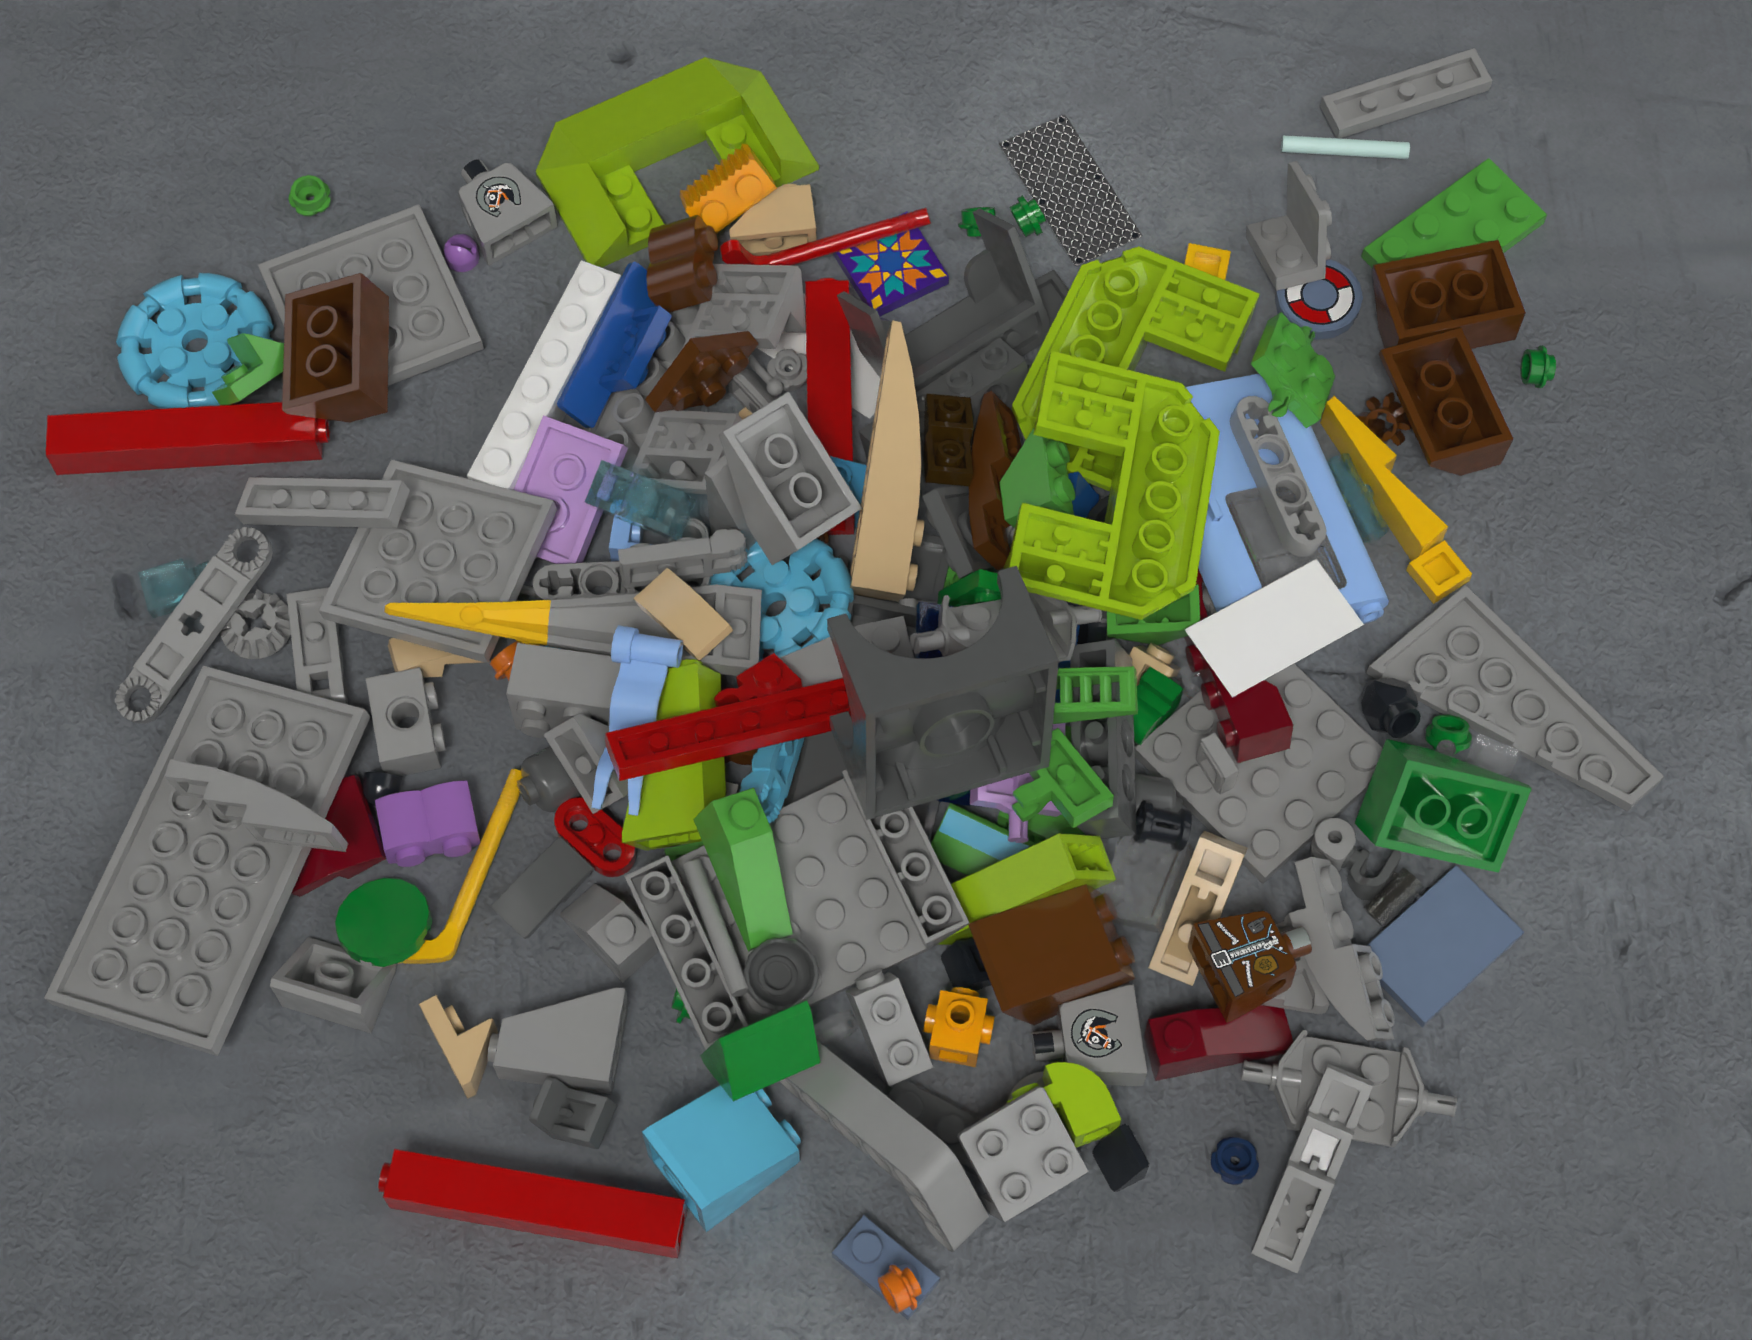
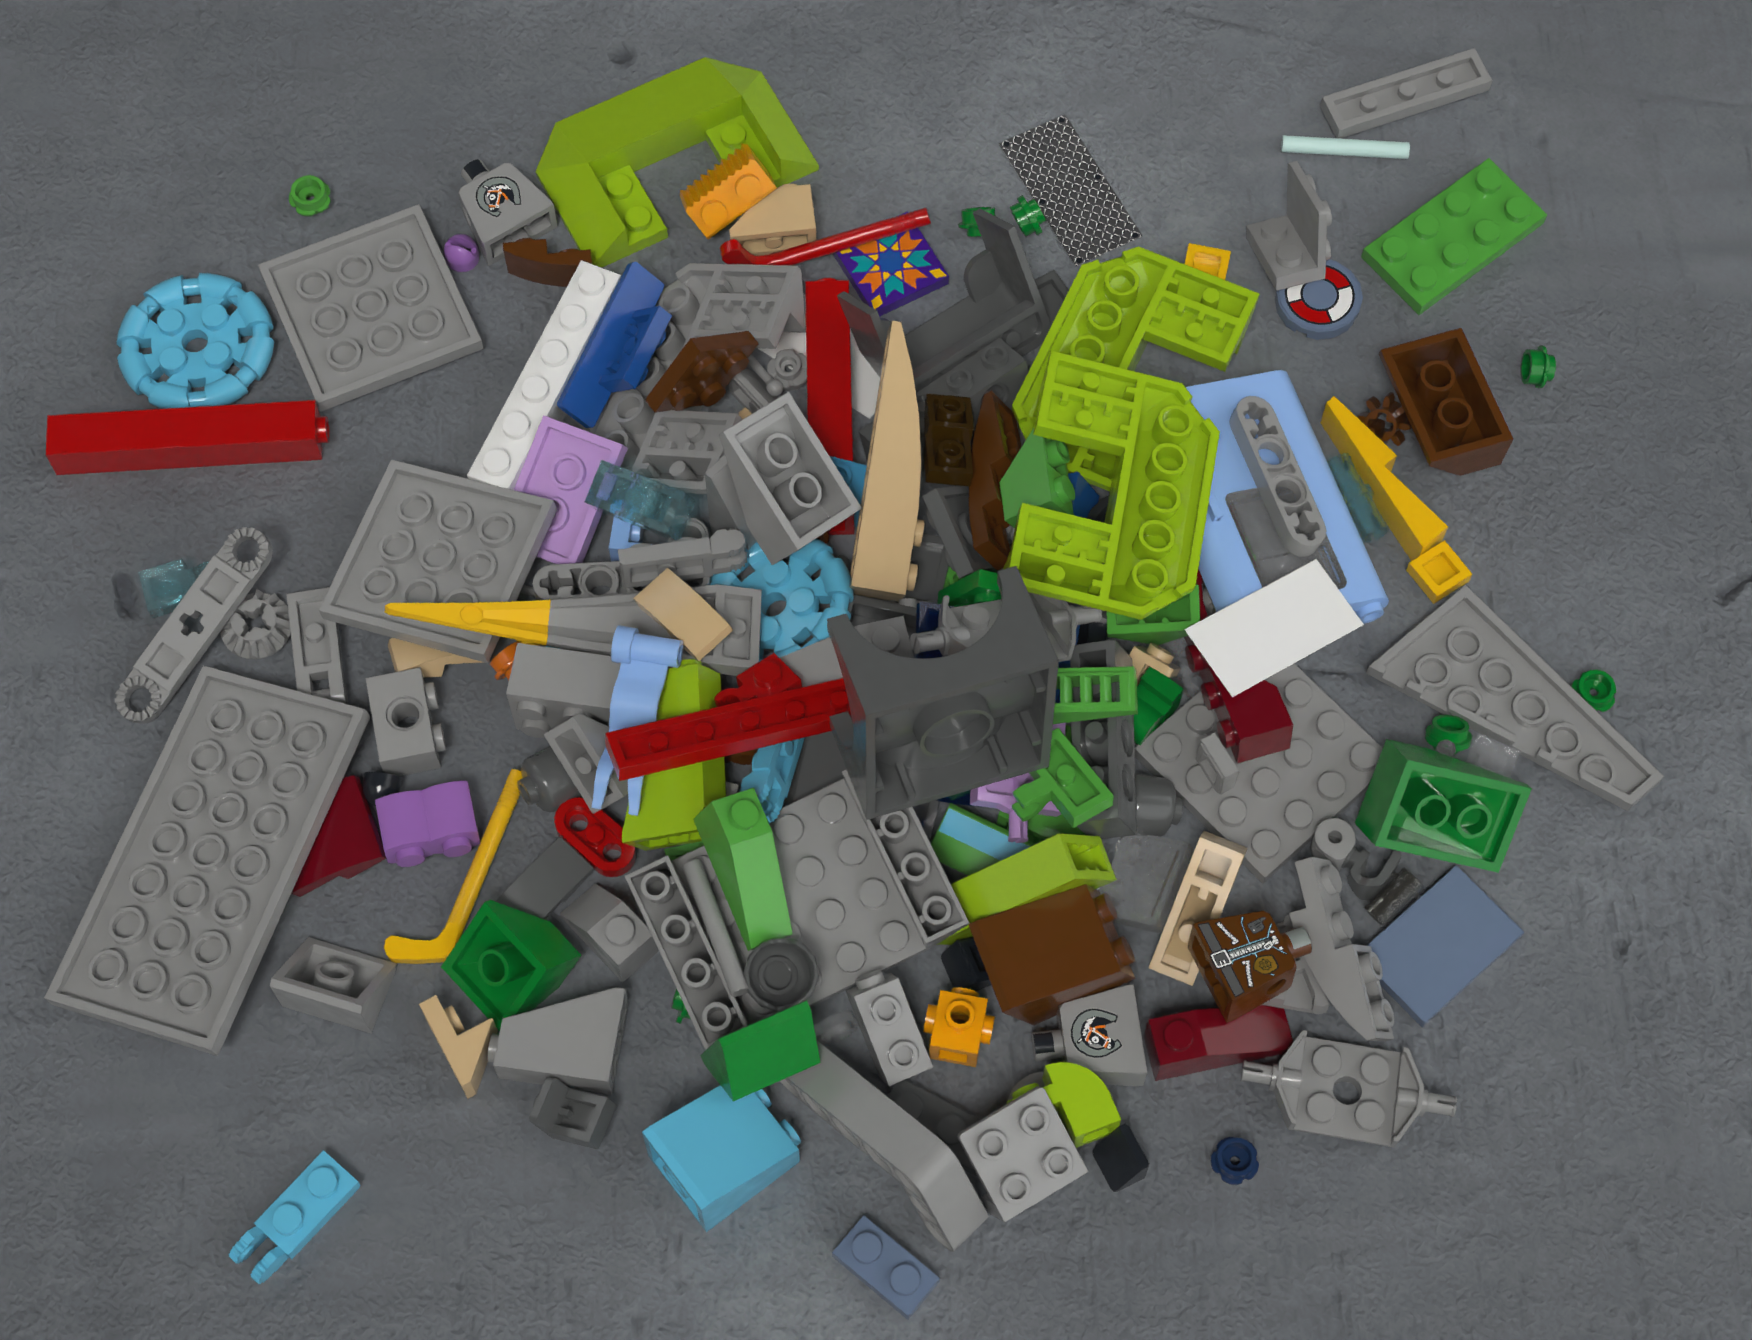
light grey slope [165,759,348,852] -> none
bright green slope [212,333,284,405] -> none
light grey plate [235,477,410,528] -> none
reddish brown slope [282,273,389,423] -> none
green tile [335,878,432,967] -> none
red brick [378,1149,687,1259] -> none
reddish brown brick [647,215,718,313] -> none
orange plate [878,1264,922,1313] -> none
black bush [1133,800,1192,852] -> none
bright green plate [1251,312,1336,428] -> none
light grey slope [1251,1063,1374,1273] -> none
black rock [1361,677,1421,738] -> none
reddish brown slope [1372,240,1526,349] -> none
none -> medium azure hinge [228,1150,361,1284]
none -> green slope [441,900,582,1031]
none -> reddish brown slope [503,238,593,287]
none -> green plate [1571,670,1616,712]

